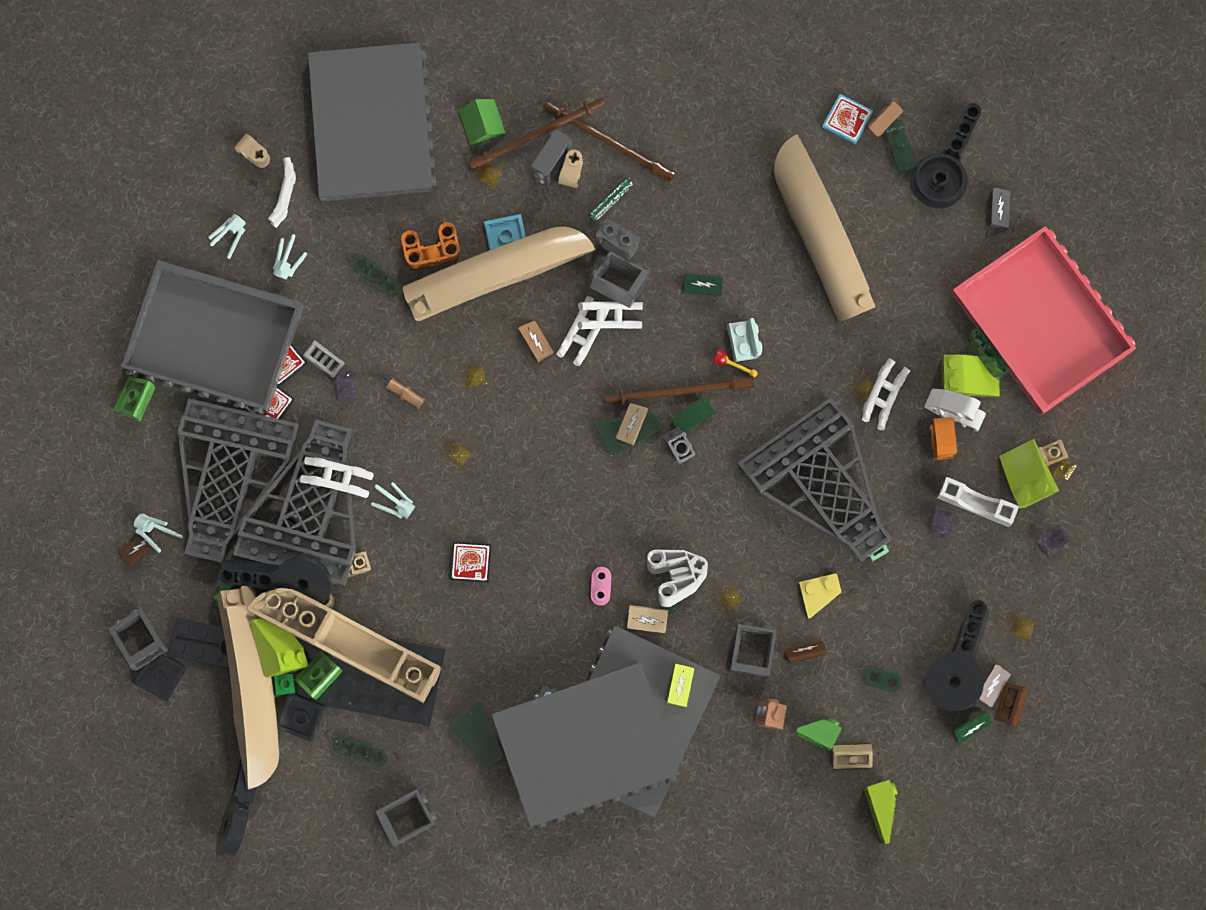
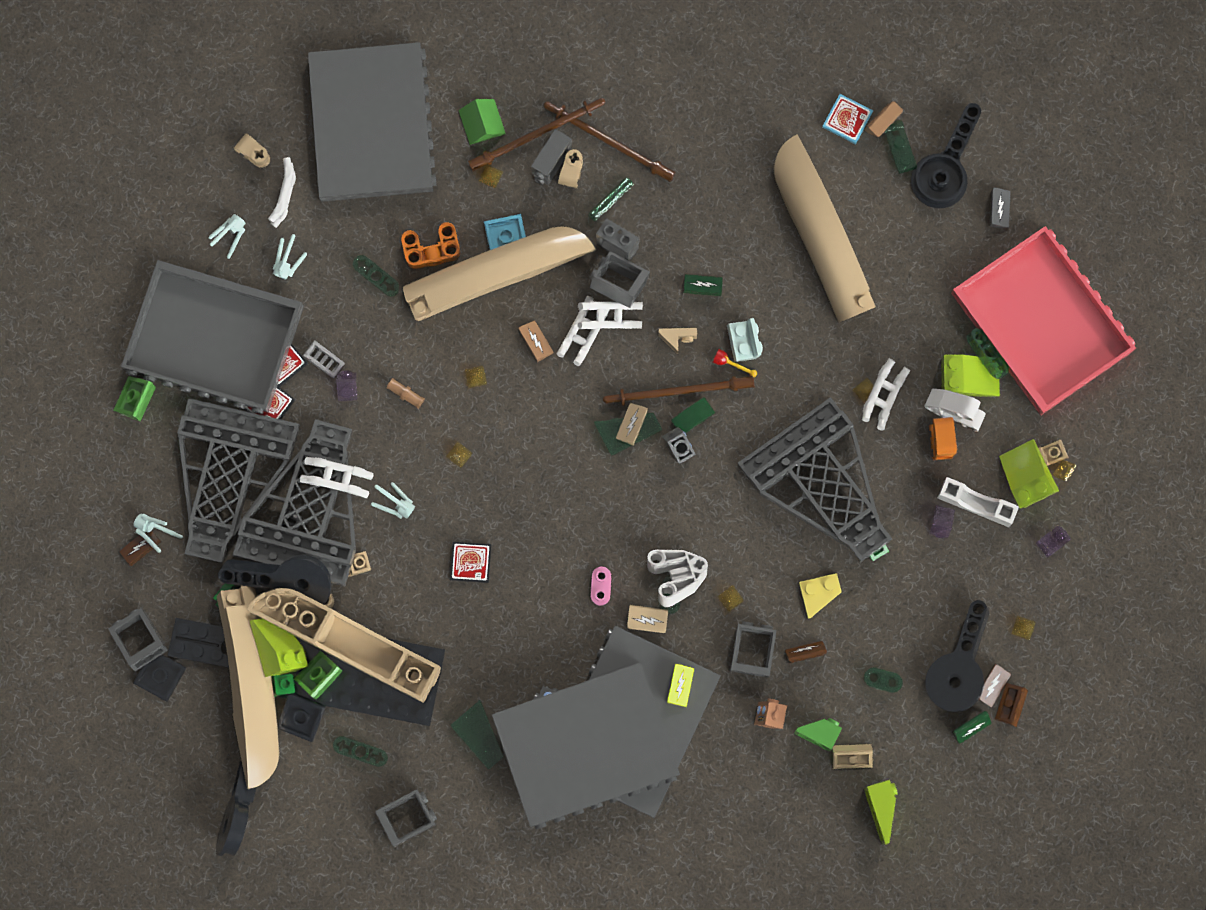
none -> tan slope [659,328,697,354]

